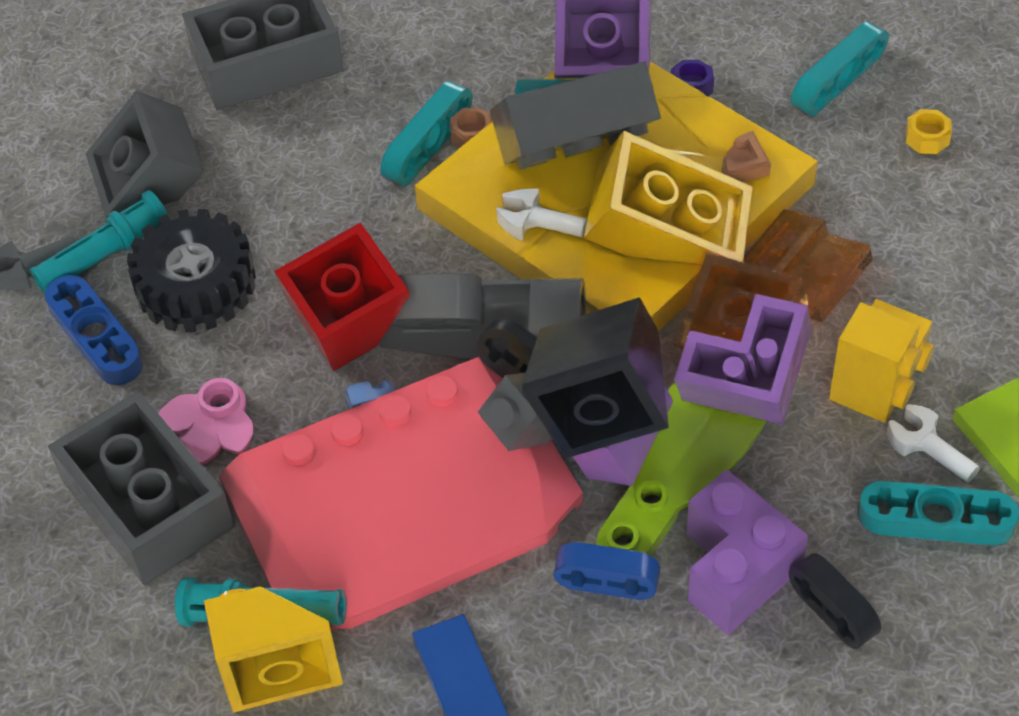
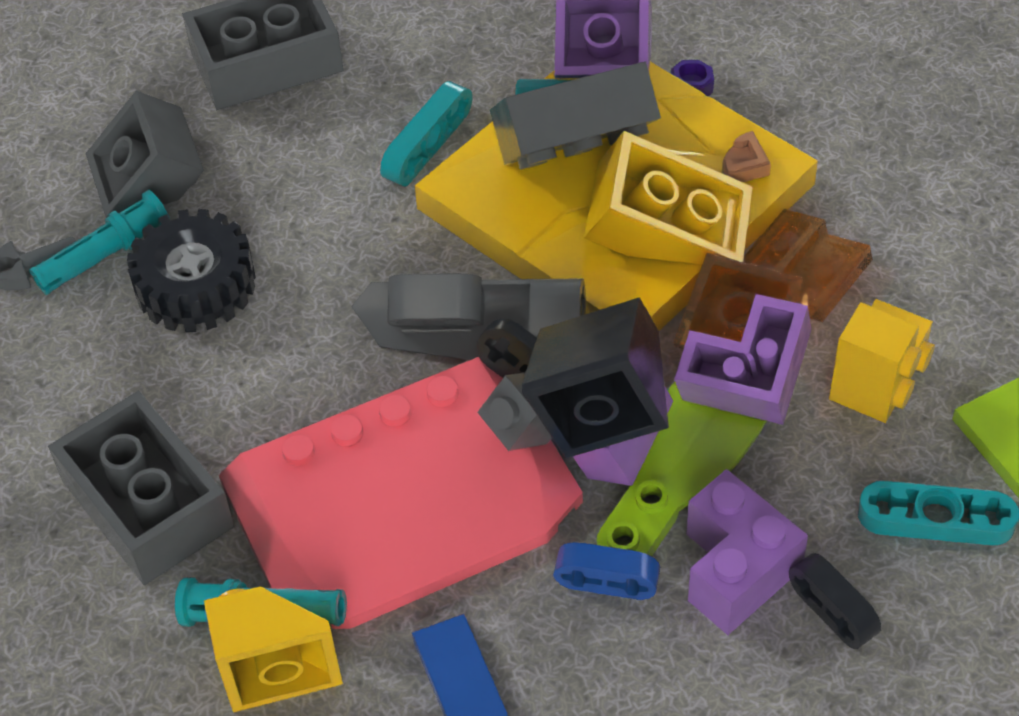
blue beam [45,275,143,385] -> none
bright pink plate [158,378,254,465] -> none
red slope [274,222,410,372] -> none
medium blue tile [345,380,395,410] -> none
nougat tile [450,107,492,148] -> none
white bar [496,189,587,241] -> none
teal beam [790,21,889,117] -> none
white bar [886,404,980,483] -> none
yellow tile [905,109,952,154] -> none

